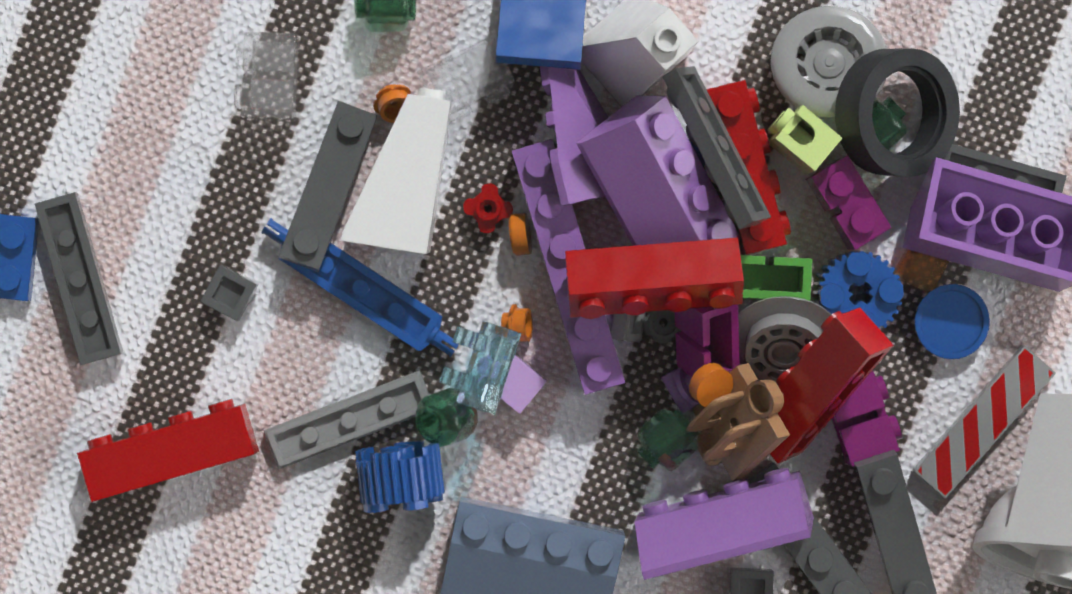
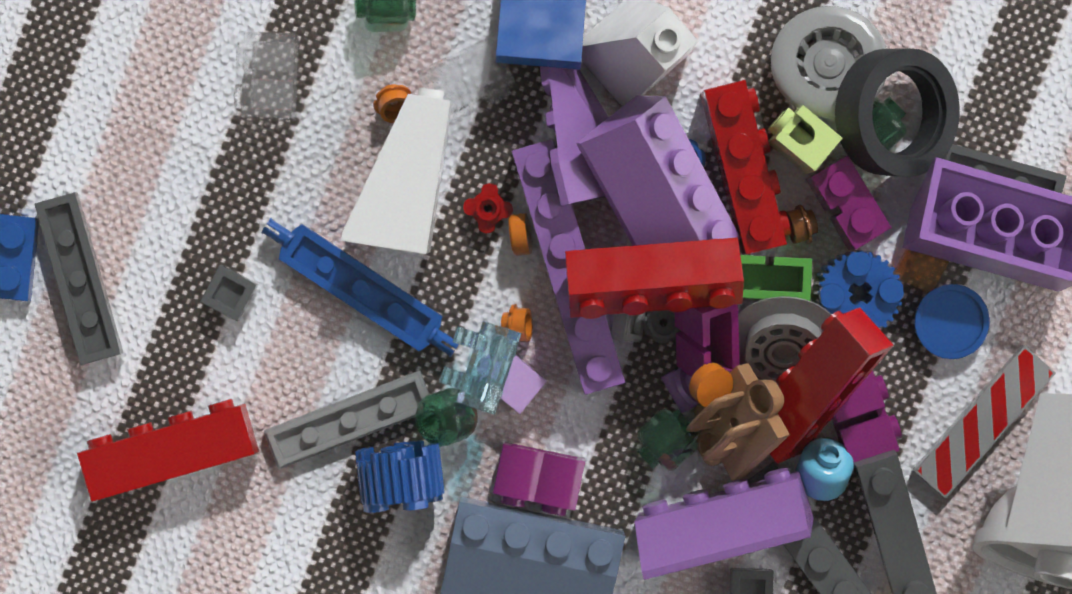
dark grey plate [279,101,377,272] -> none
dark grey plate [662,66,771,229] -> none
none -> magenta brick [493,442,586,516]
none -> dark orange plate [786,204,818,245]
none -> medium azure head [795,438,854,501]

